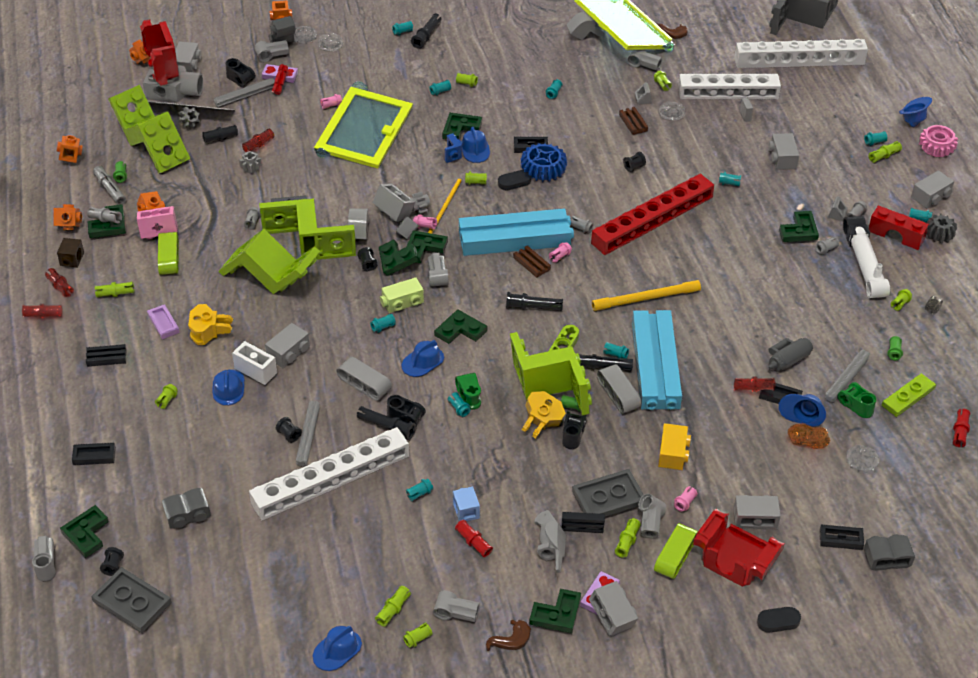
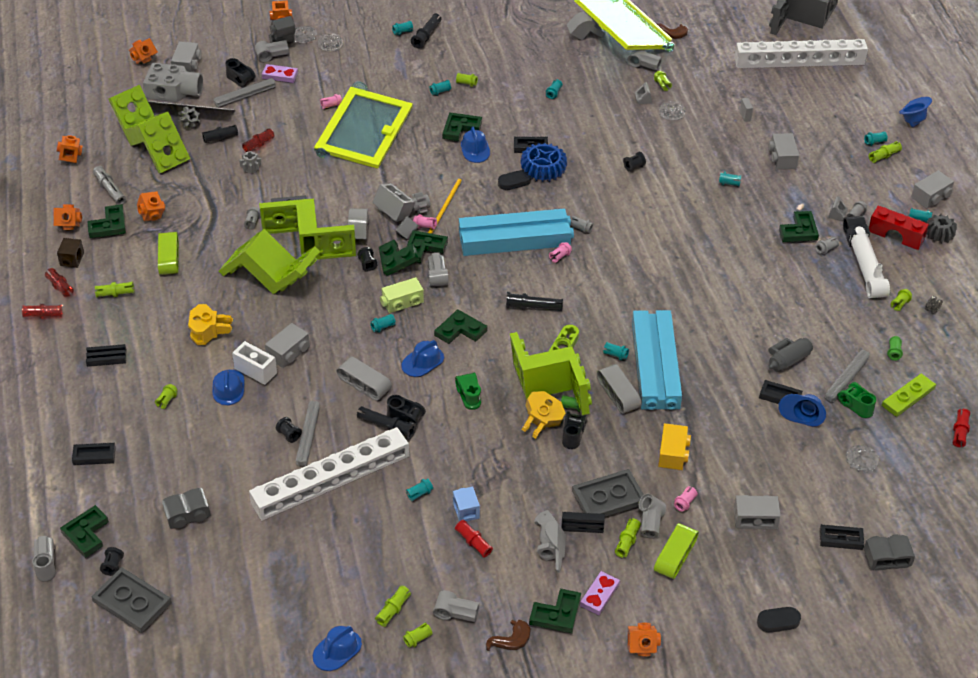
light grey pin [87,207,122,223] -> none
bright green pin [113,161,127,183] -> none
bright pink brick [137,206,178,239] -> none
red piece [140,19,179,86] -> none
lavender tile [147,304,180,339] -> none
red axle [272,64,288,95] -> none
blue bracket [444,133,462,163] -> none
teal pin [448,392,471,417] -> none
lime pin [465,171,487,185] -> none
reddish brown tile [513,245,551,278] -> none
black pin [579,354,633,371] -> none
light grey brick [589,581,638,637] -> none
red brick [591,173,714,255] -> none
yellow piece [592,280,701,311] -> none
reddish brown tile [619,107,648,135] -> none
white brick [678,74,781,99] -> none
red piece [693,508,785,587] -> none
clear red pin [734,376,776,392] -> none
clear orange piece [788,423,830,449] -> none
bright pink gear [919,125,958,157] -> none
none -> orange brick [628,622,661,656]

